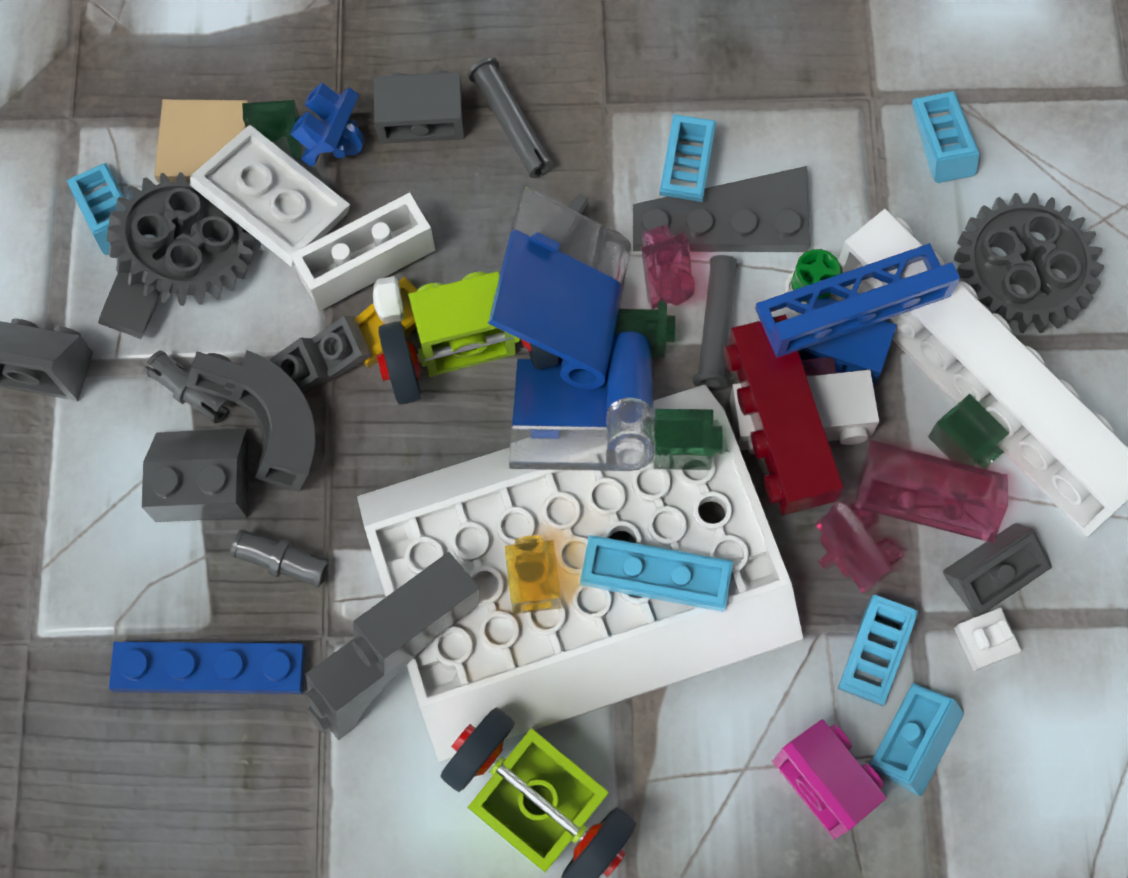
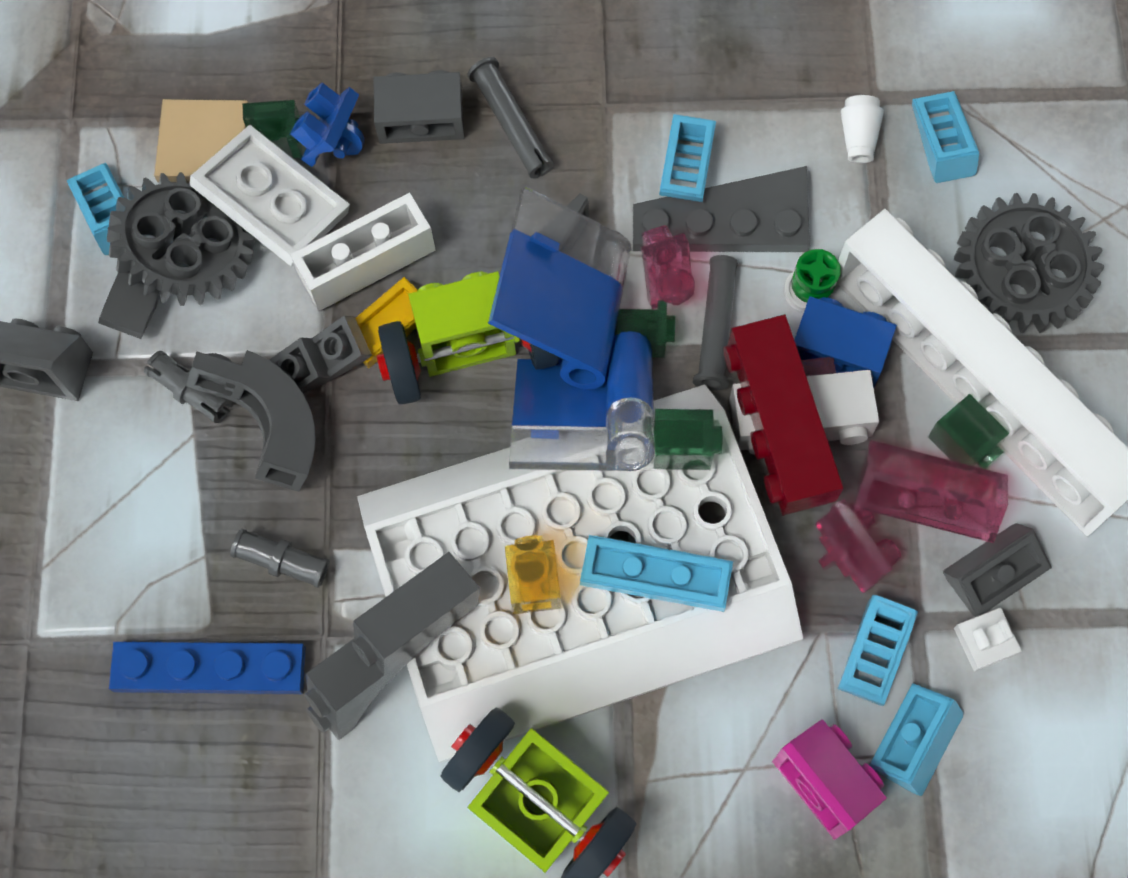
dark grey slope [141,428,248,522] -> none
white tile [373,276,404,324] -> none
blue fence [755,243,960,358] -> none
none -> white cone [840,95,884,163]

